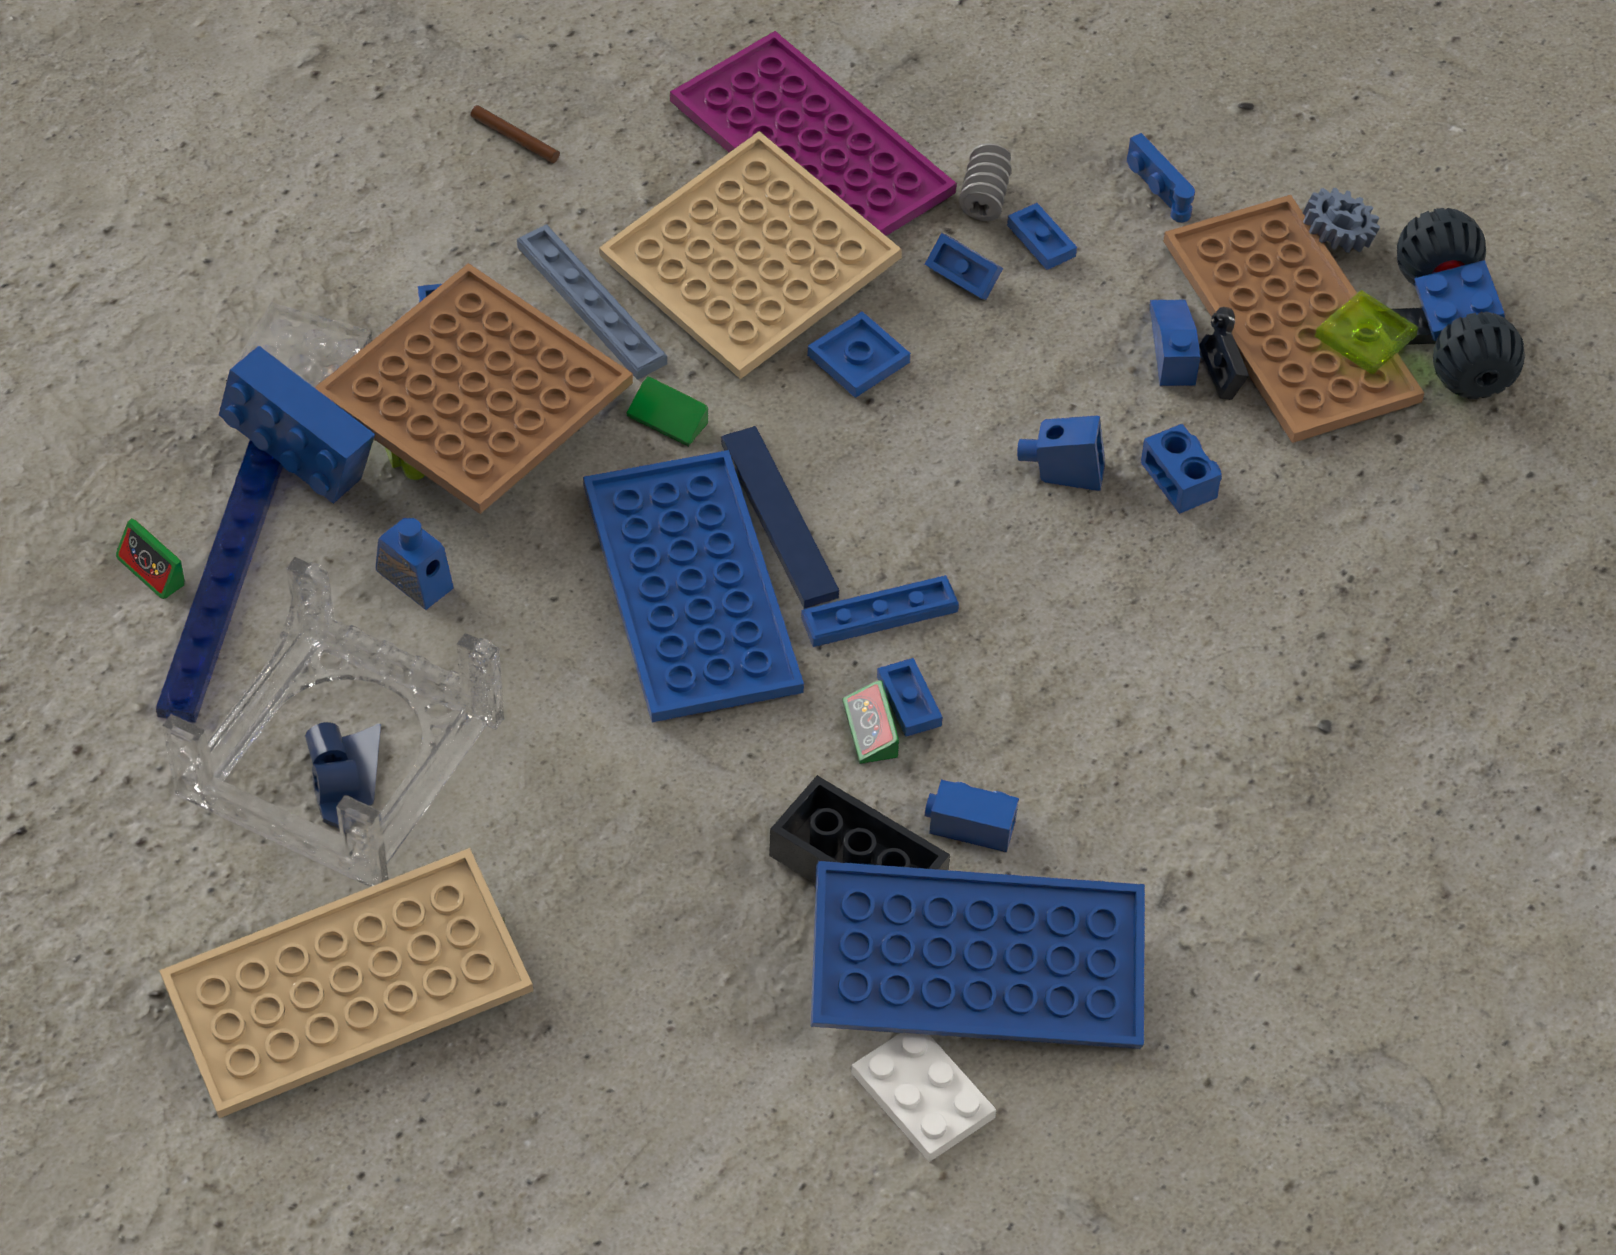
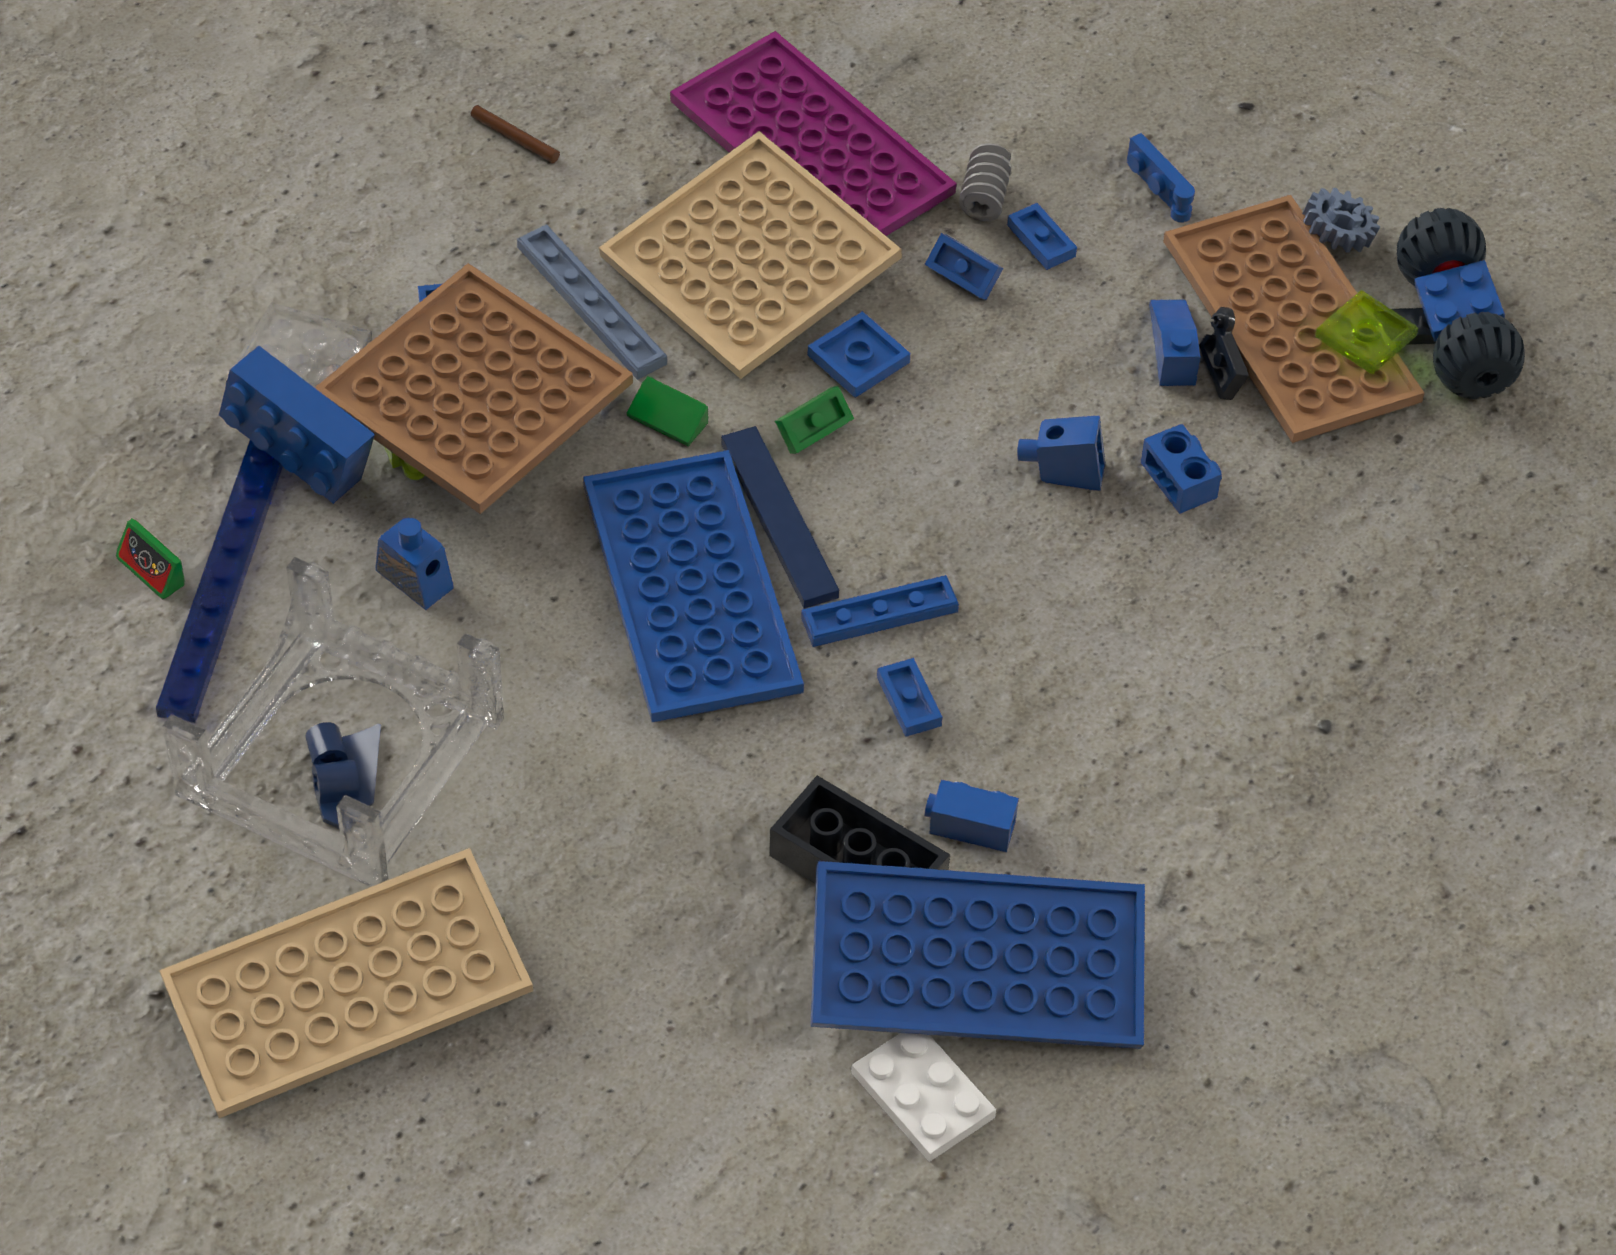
slope [842,680,899,764] -> none
none -> green plate [775,386,854,454]

